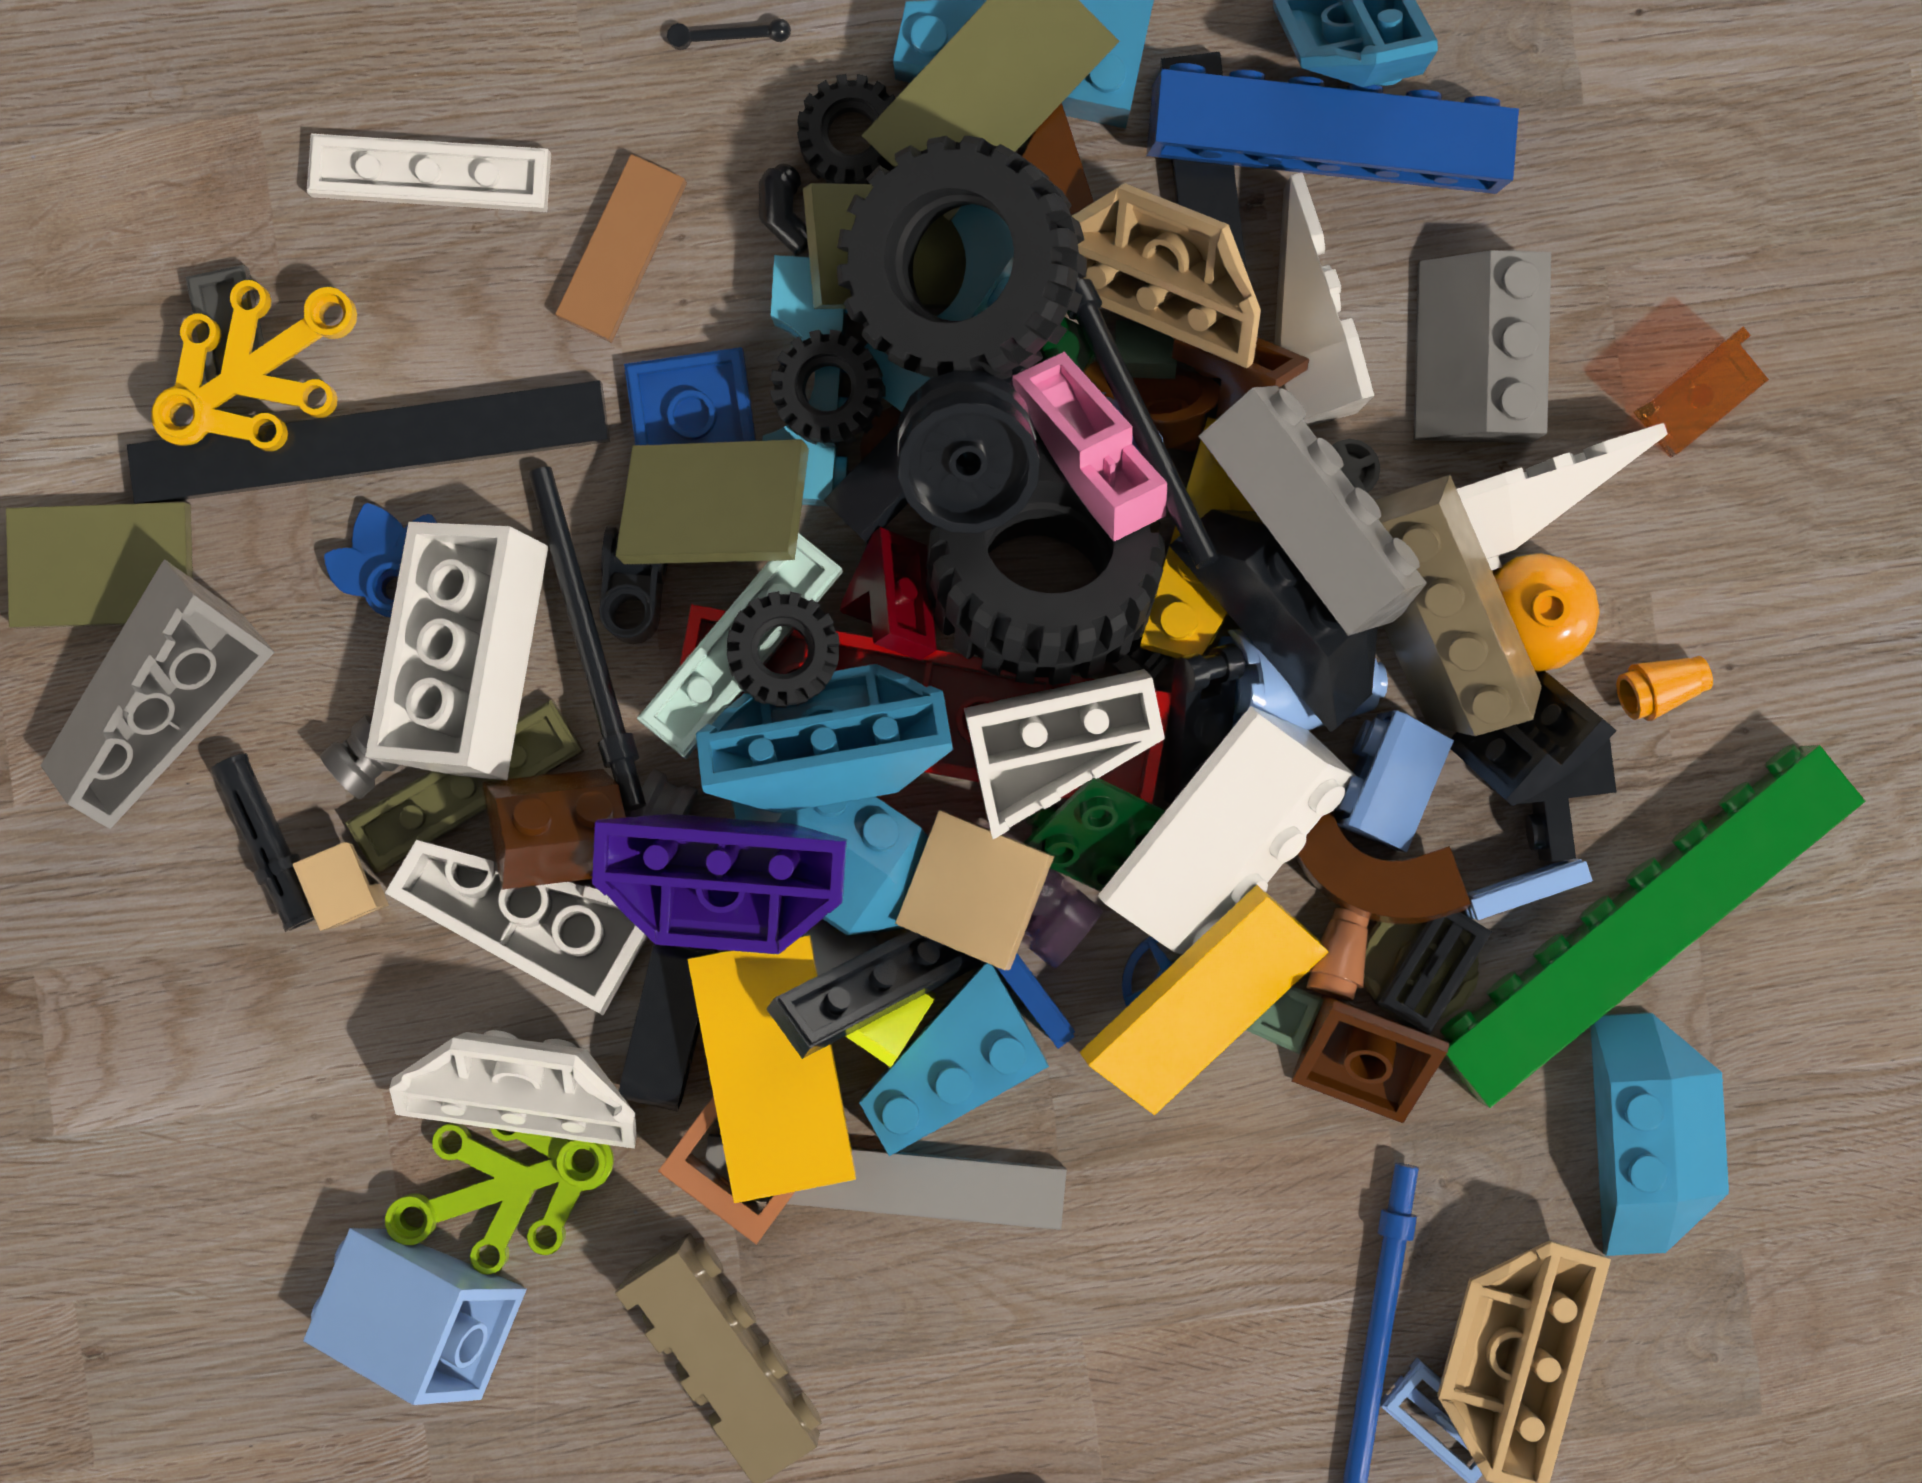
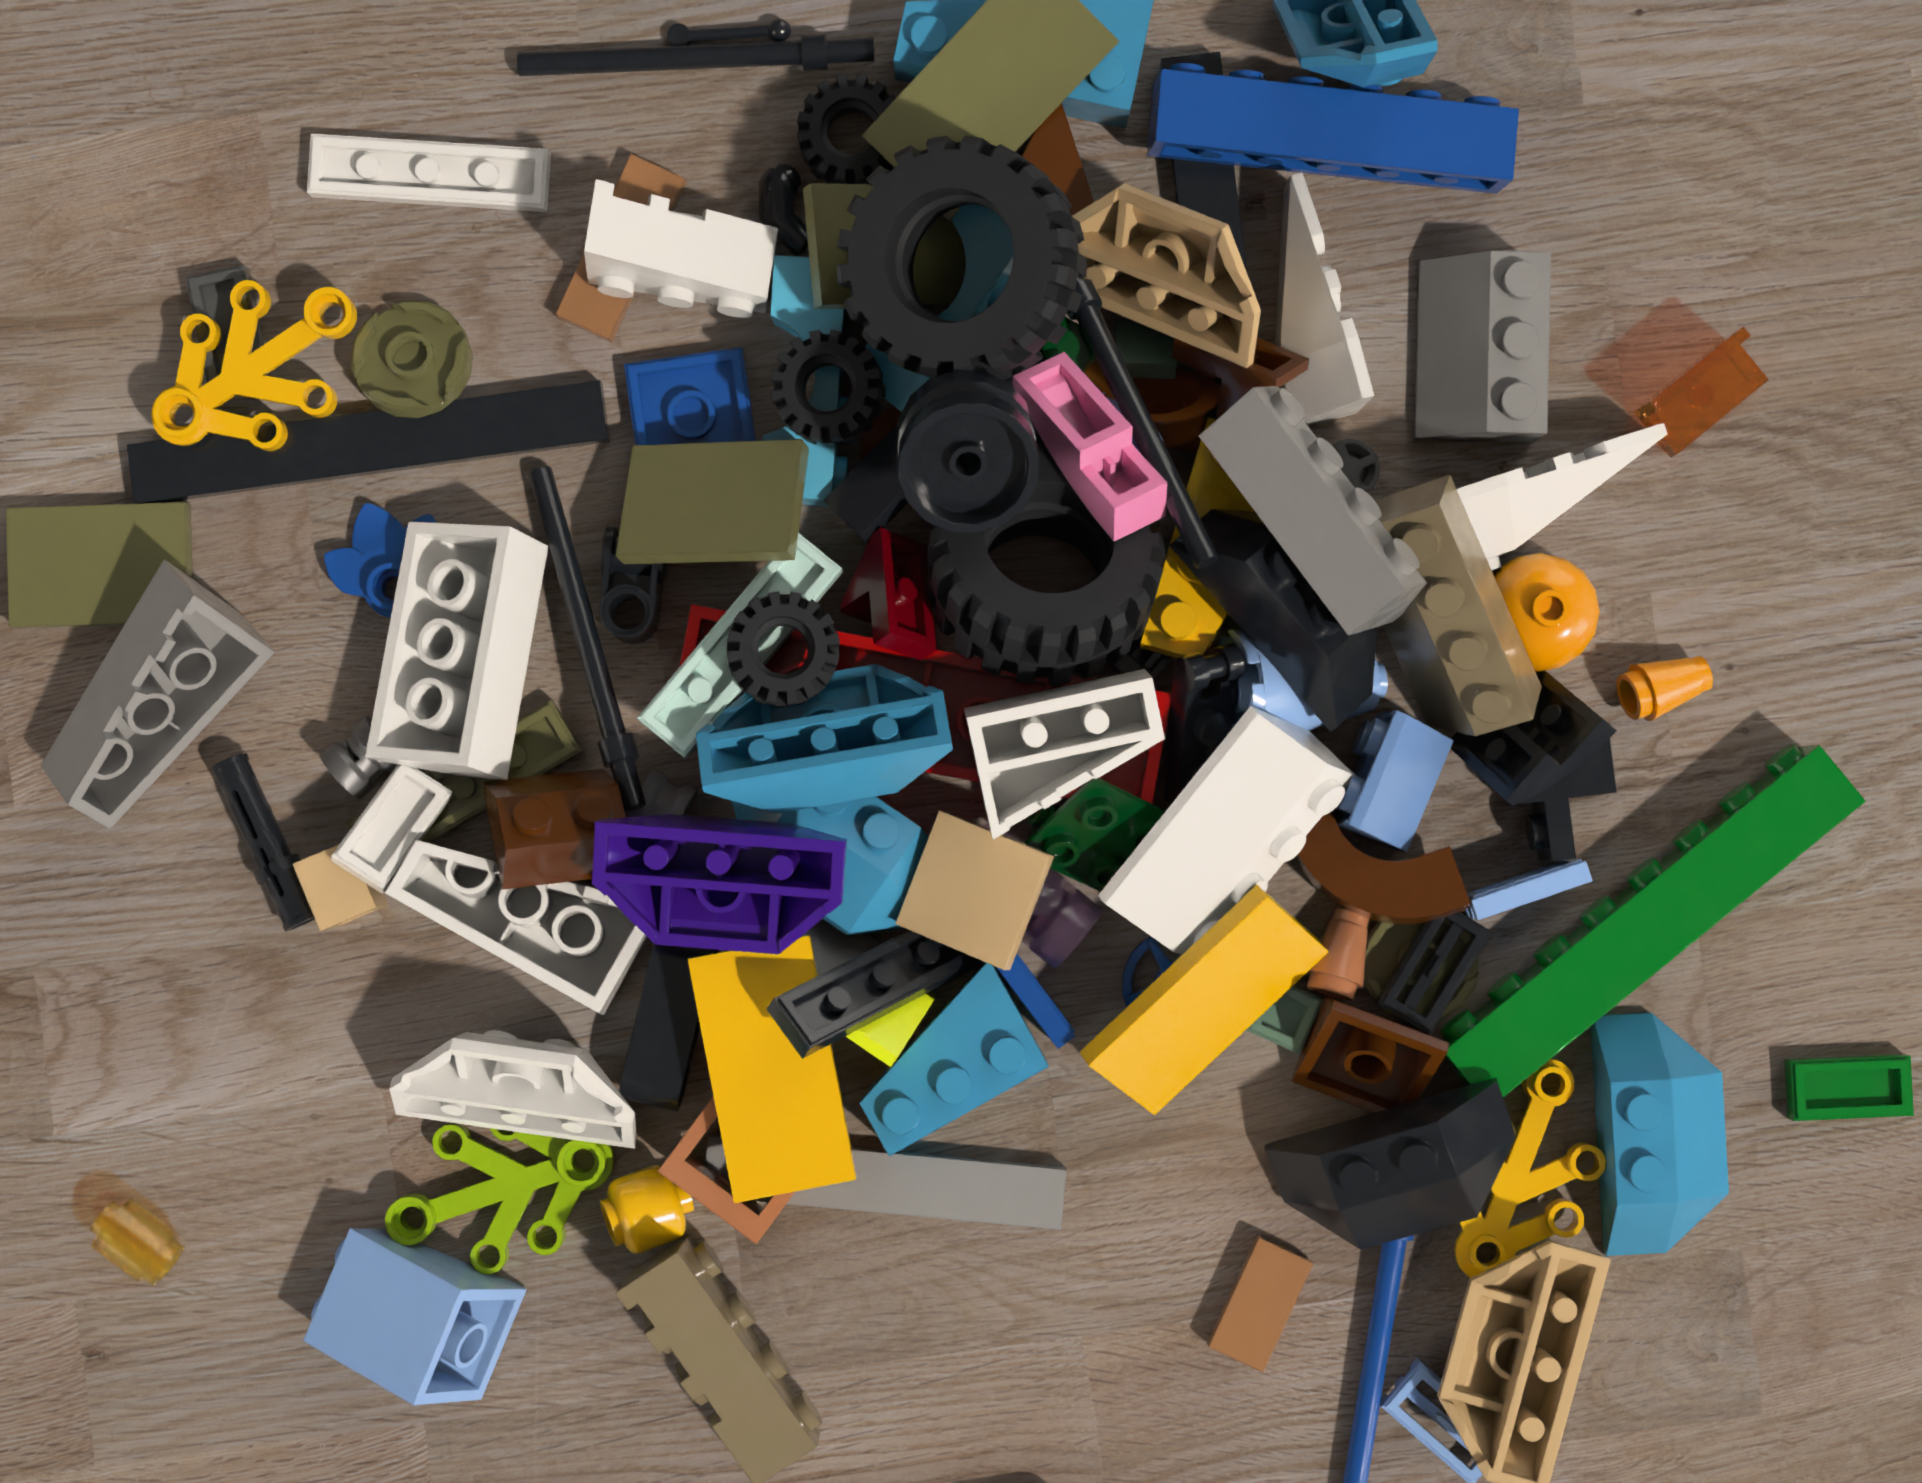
none -> clear yellow brick [90,1198,185,1286]
none -> white tile [331,764,453,894]
none -> olive tile [350,300,473,418]
none -> black bar [517,33,875,77]
none -> white wedge [584,179,778,318]
none -> yellow head [600,1165,694,1254]
none -> medium nougat tile [1207,1234,1314,1372]
none -> black wedge [1264,1077,1516,1250]
none -> yellow plant [1454,1058,1606,1278]
none -> green tile [1784,1054,1914,1121]

